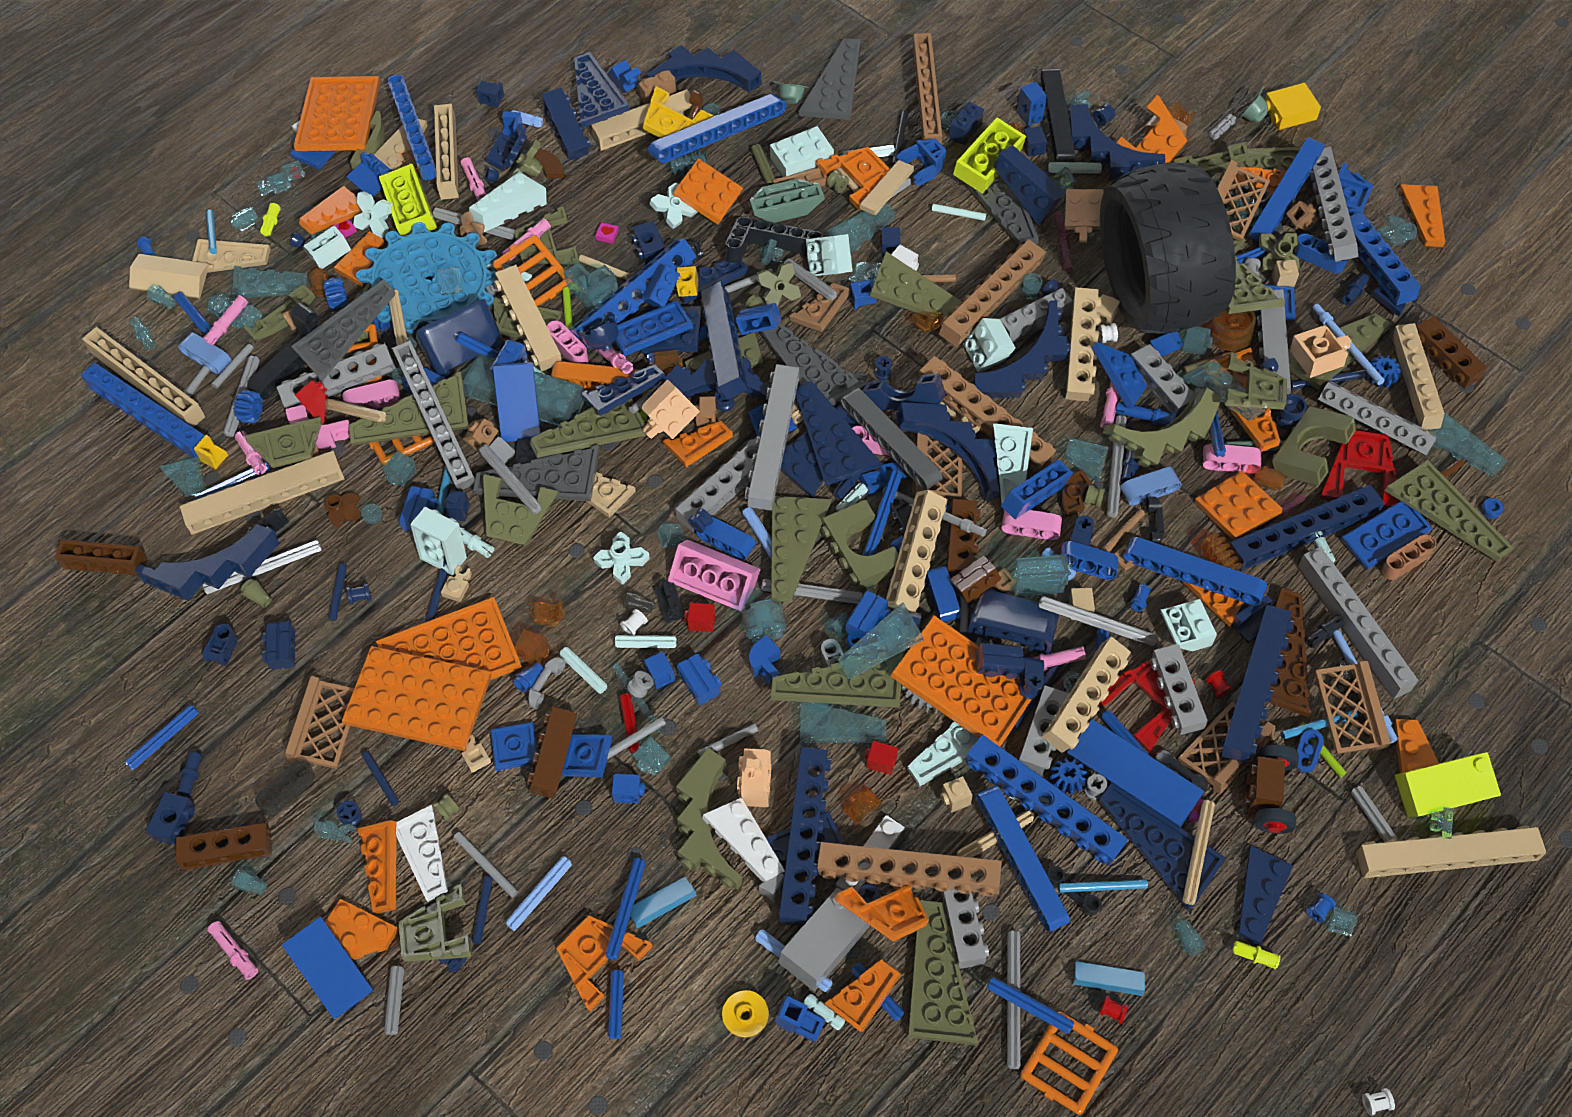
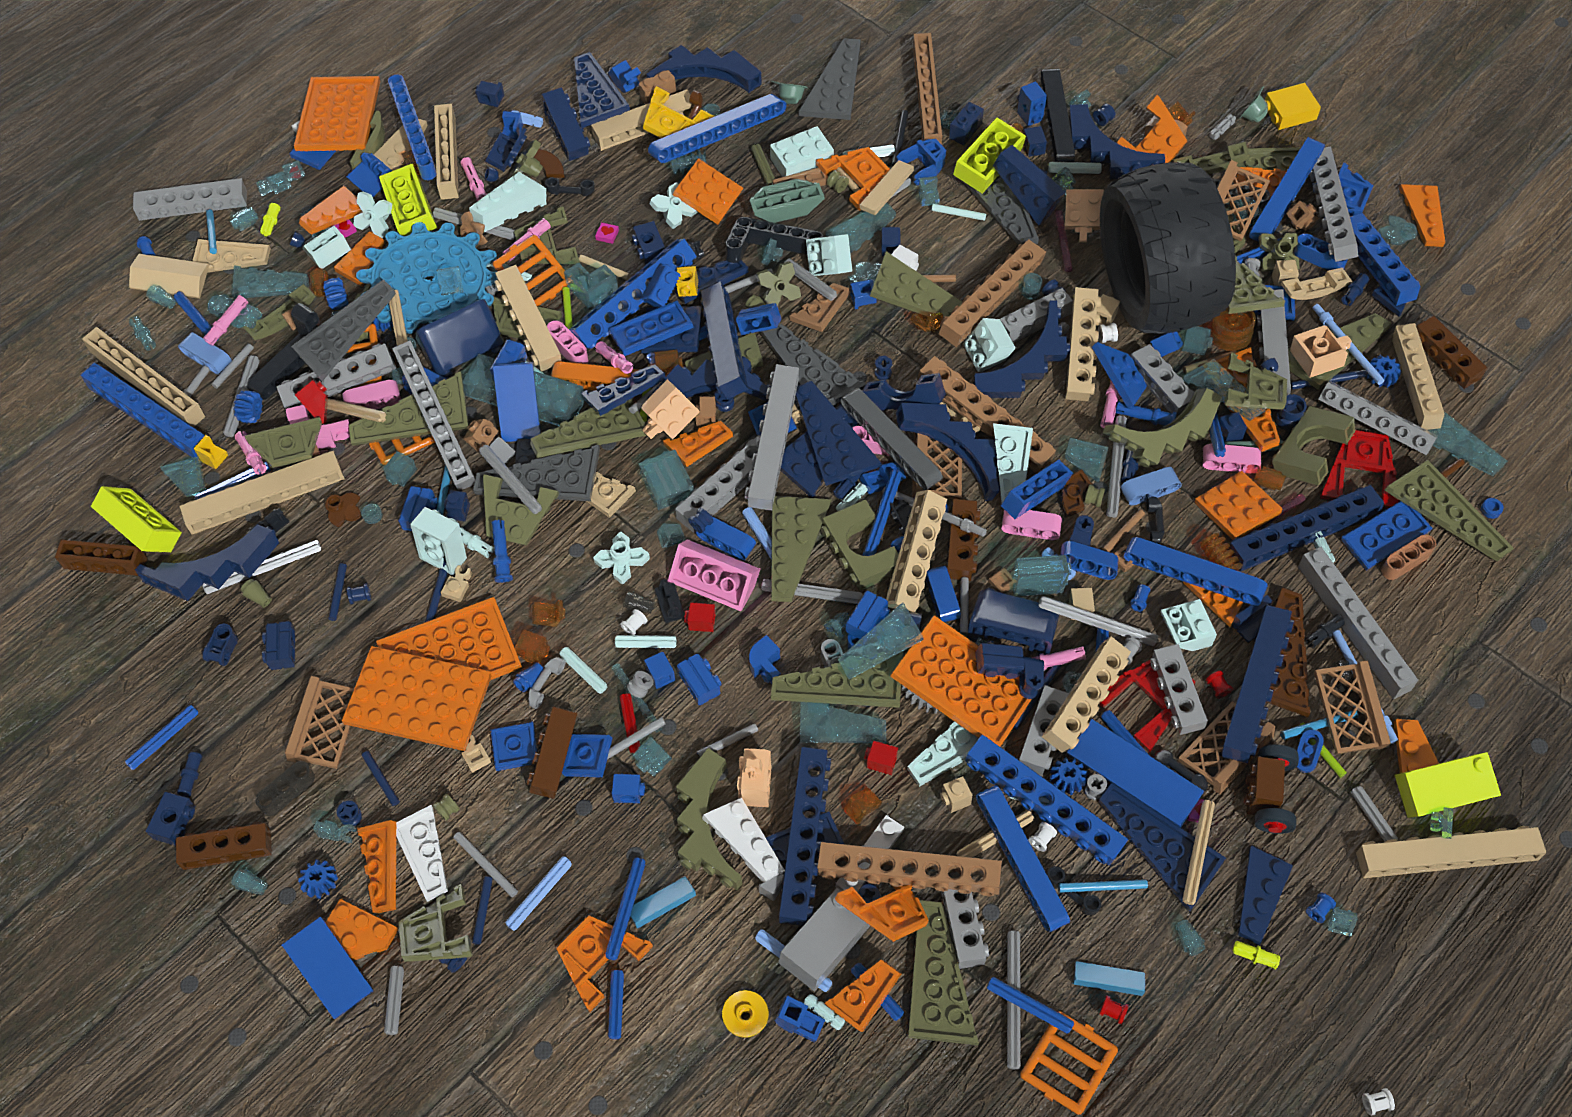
bright pink pin [207,921,258,980] -> none
blue axle [456,332,500,361] -> none
dark blue cylinder [579,316,619,351] -> none
clear light blue brick [741,600,787,643] -> none
reddish brown brick [950,555,1001,603] -> none
none -> neon yellow brick [91,486,182,552]
none -> light grey brick [133,178,247,221]
none -> blue gear [298,860,338,899]
none -> blue pin [491,520,513,583]
none -> black bar [545,177,595,196]
none -> clear light blue brick [639,449,694,510]
none -> clear light blue panel [918,176,940,206]
none -> white bush [1028,822,1057,852]
none -> light grey bush [1123,636,1142,664]
none -> dark blue brick [1219,412,1247,444]
none -> tan slope [1281,268,1352,300]

